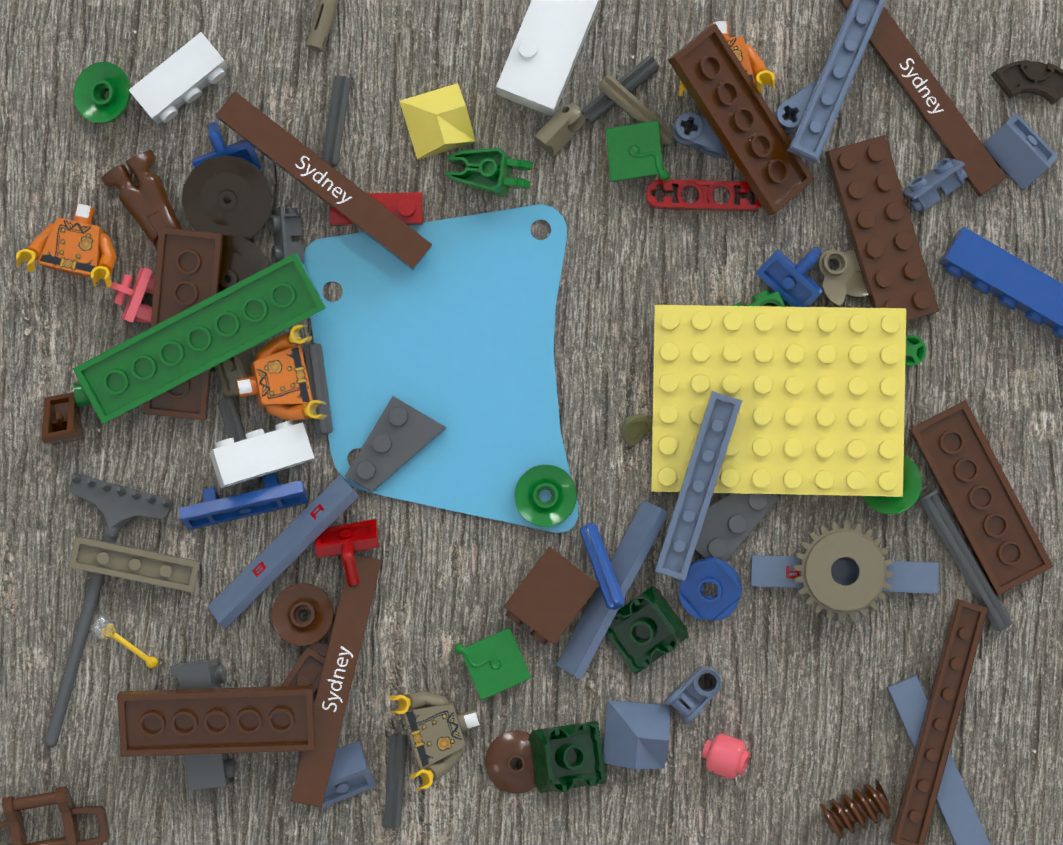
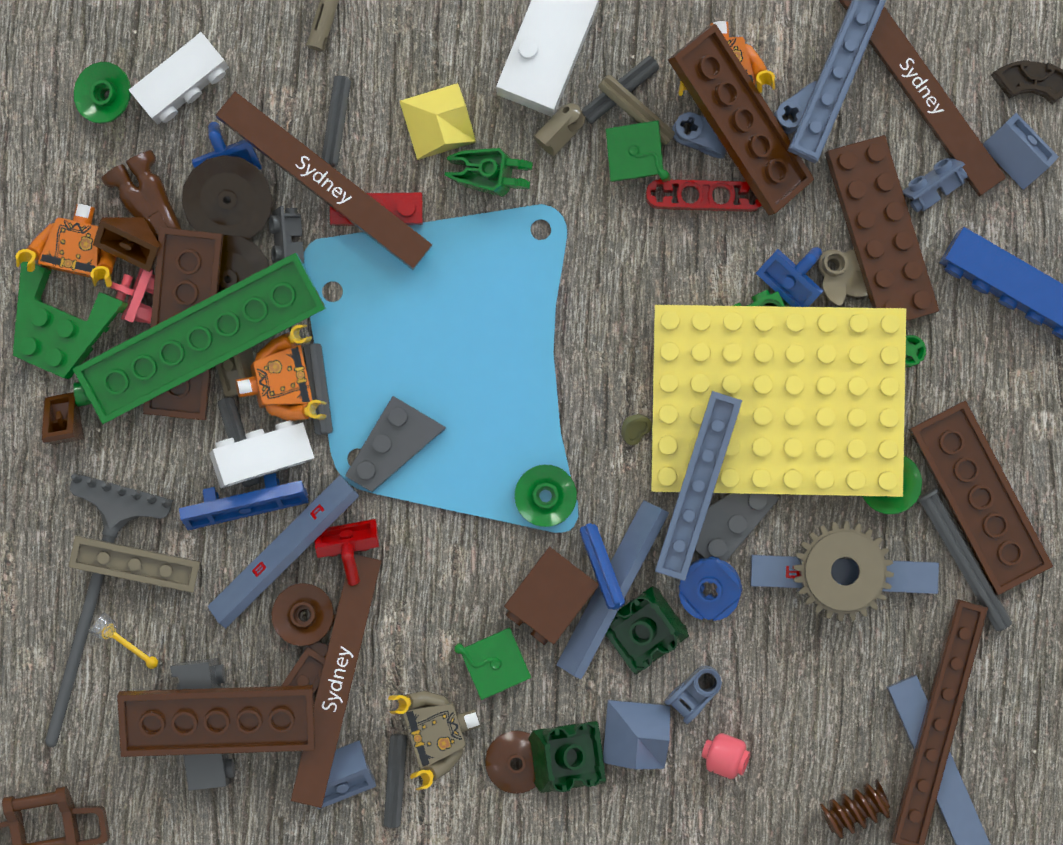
none -> green wing [13,262,128,379]
none -> reddish brown slope [93,217,160,272]

